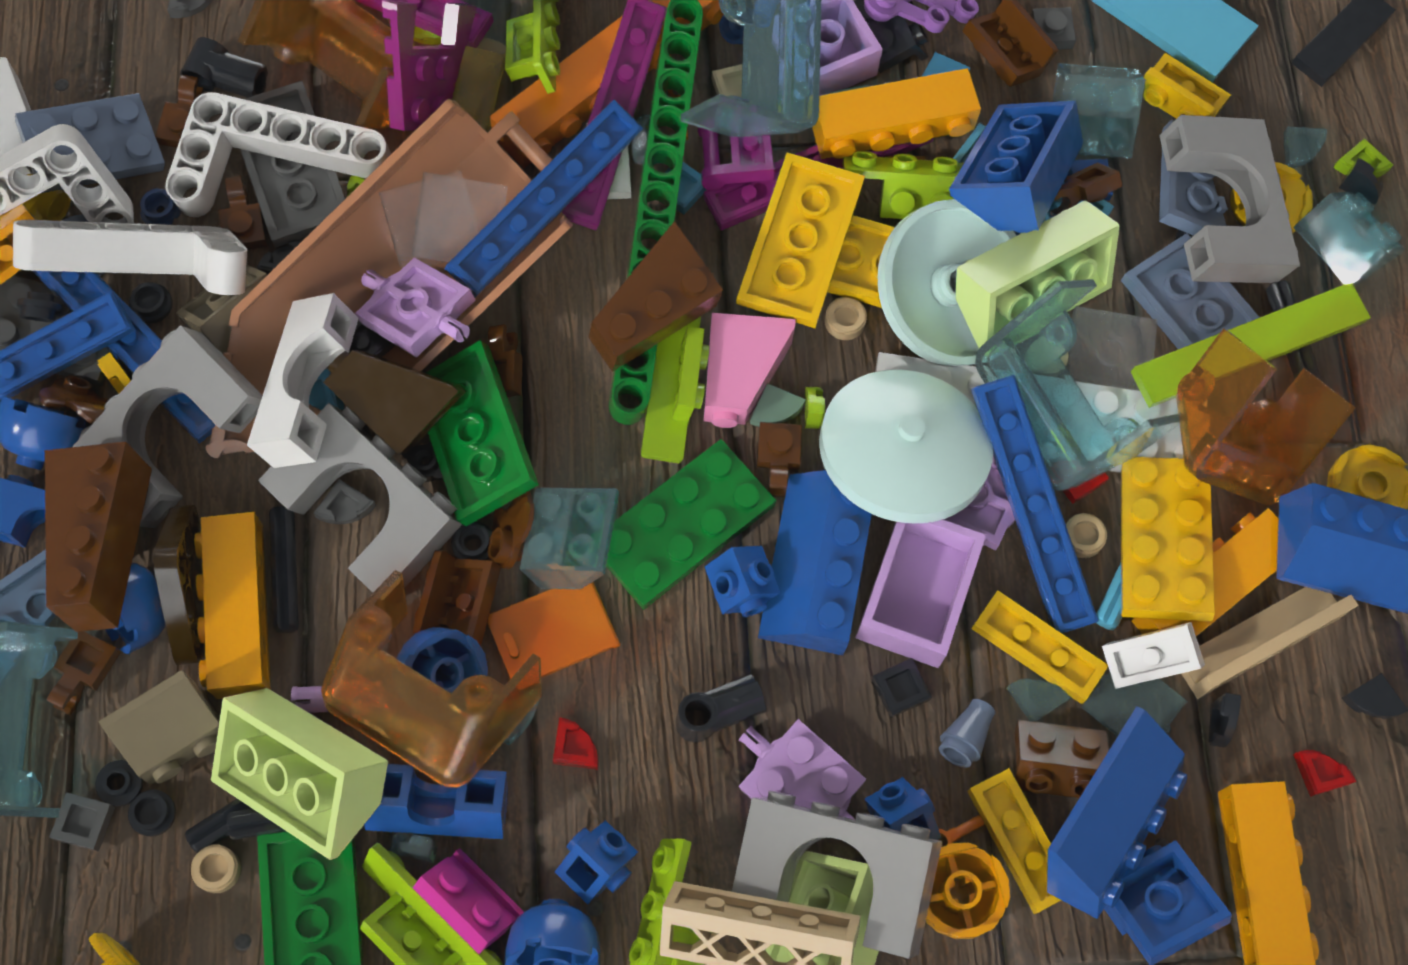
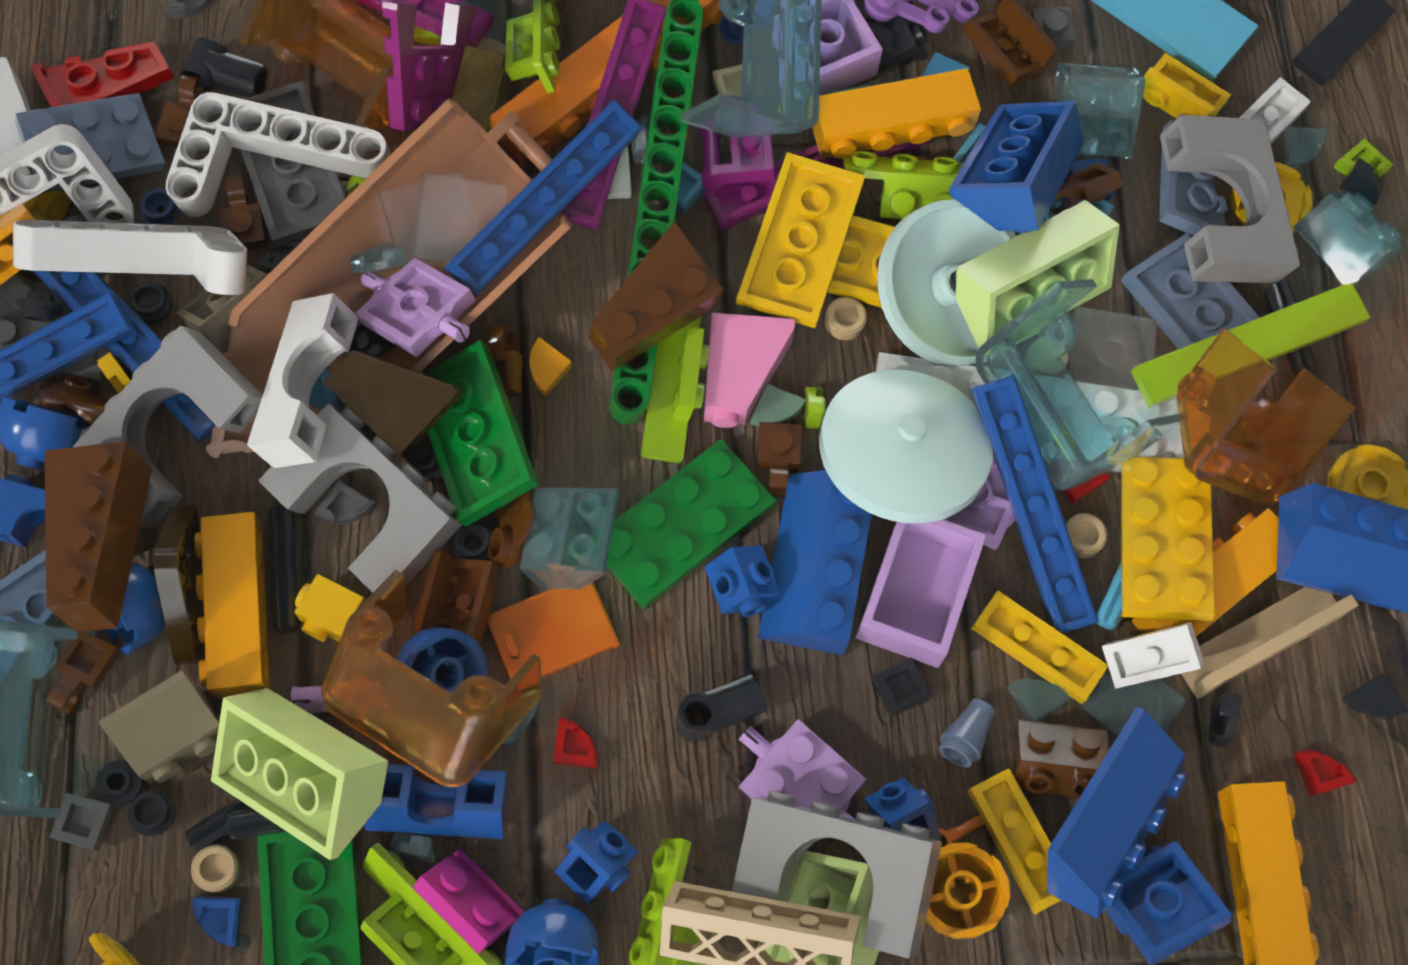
none -> red wing [29,41,174,107]
none -> blue tile [193,897,243,947]
none -> yellow brick [294,574,370,647]
none -> clear light blue tile [349,244,407,273]
none -> light orange tile [529,338,572,397]
none -> white plate [1240,77,1311,144]

